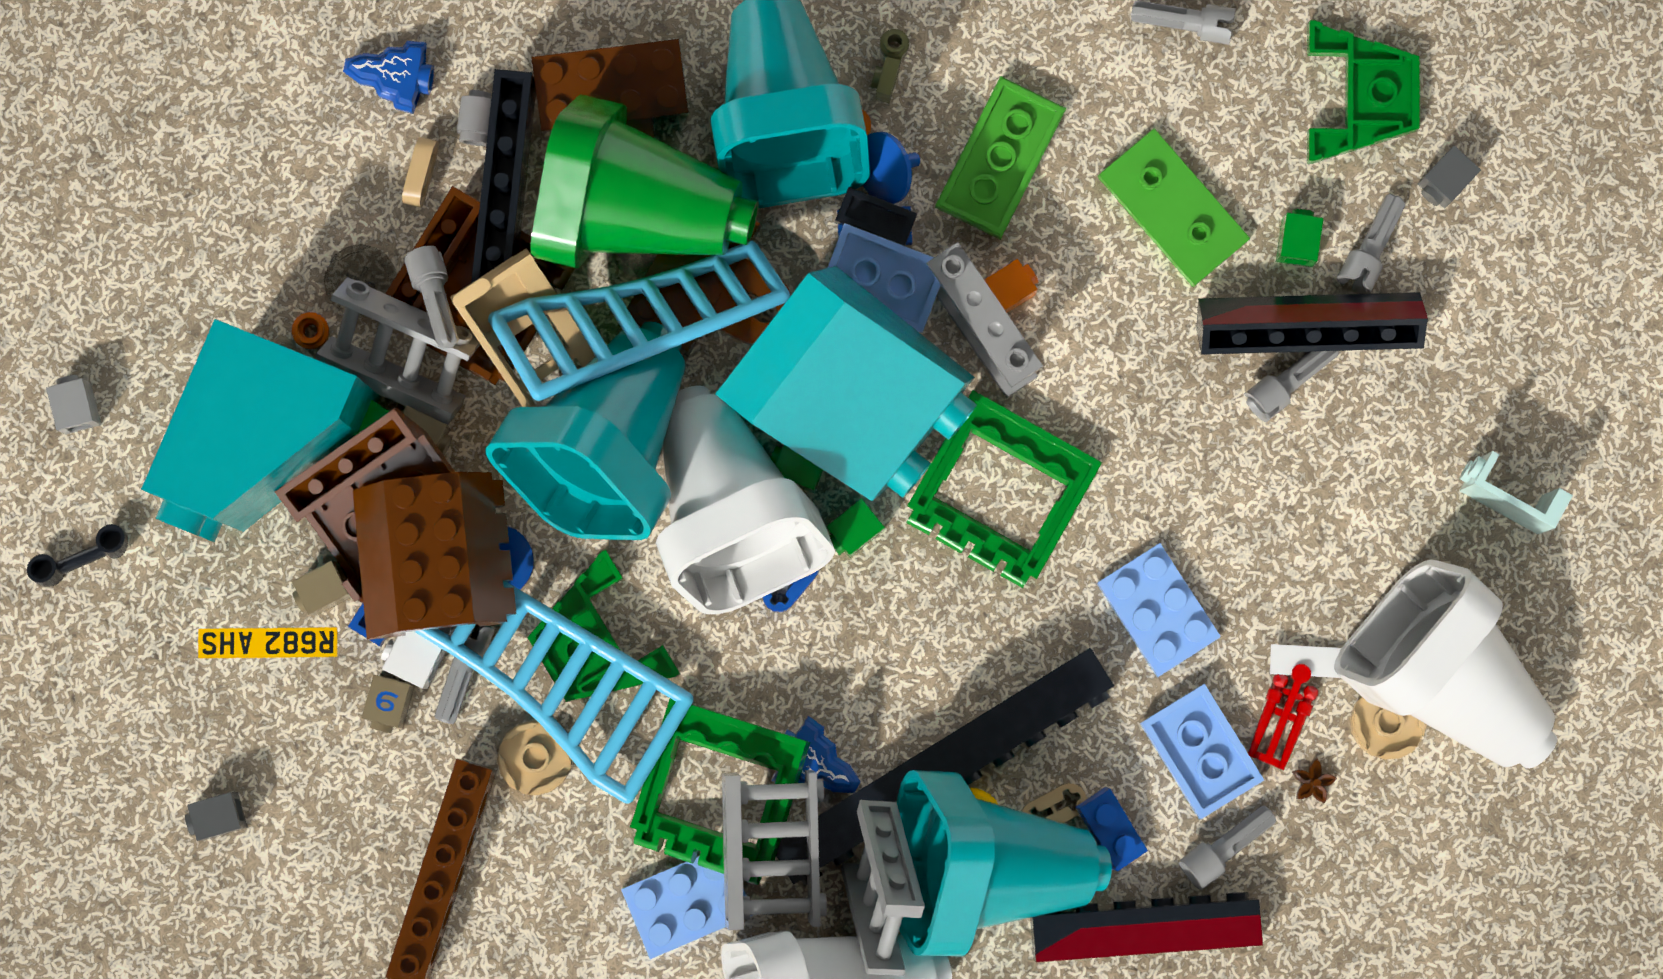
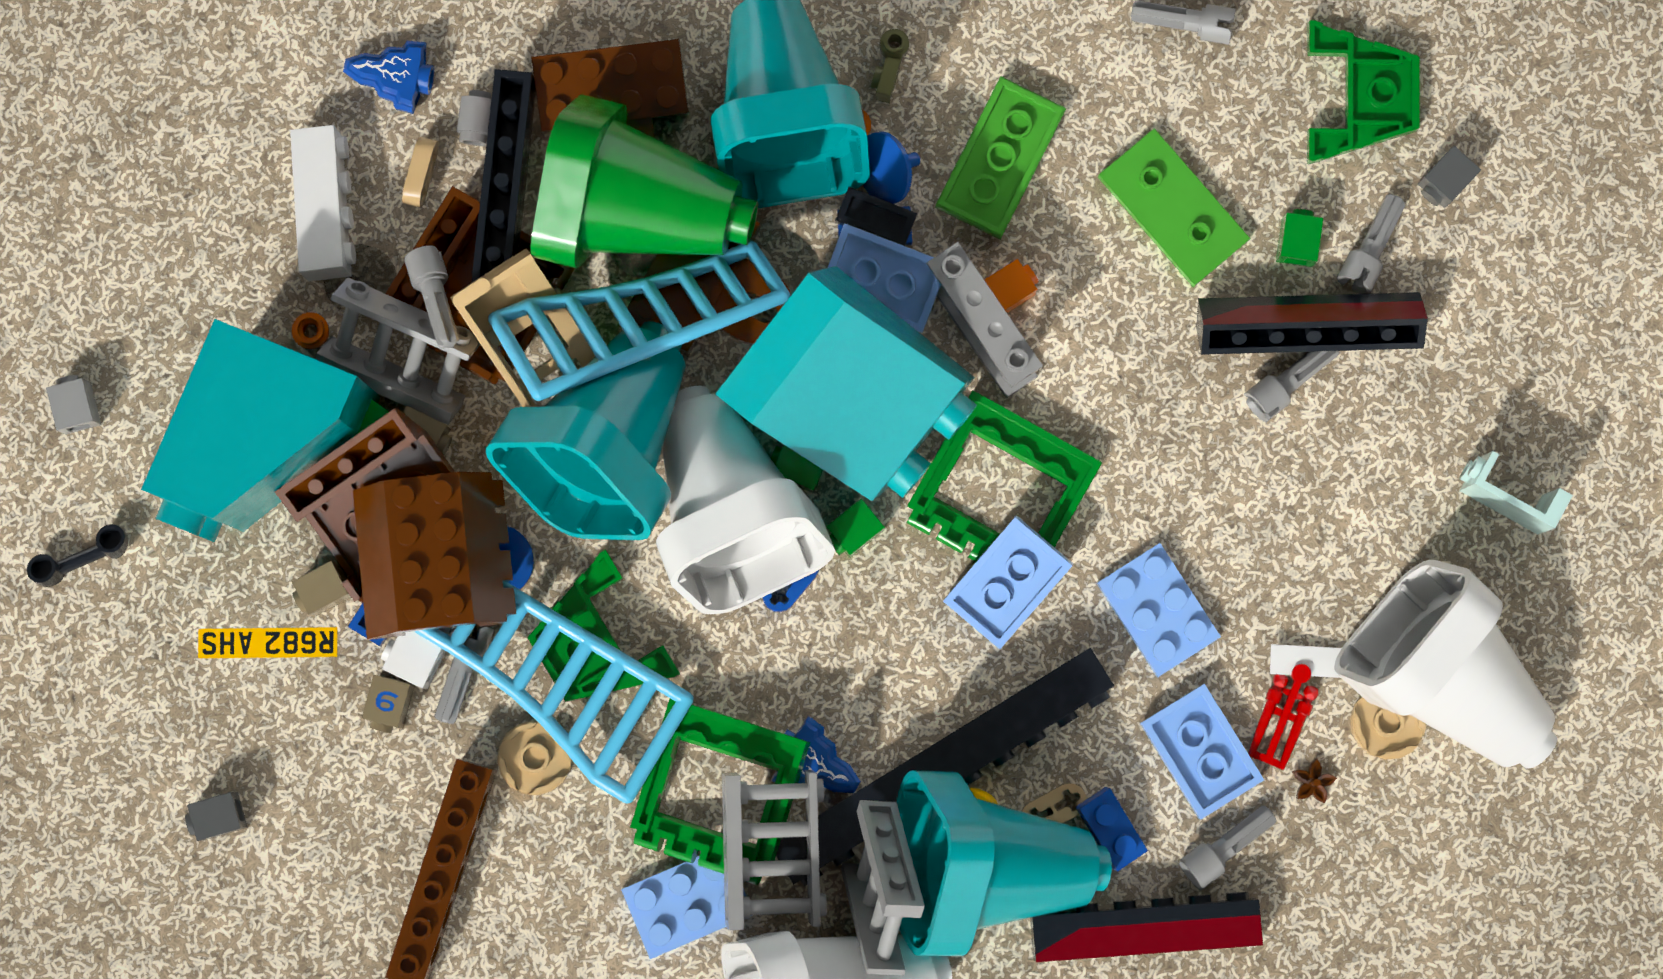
none -> white brick [290,125,356,281]
none -> light blue plate [943,515,1073,649]

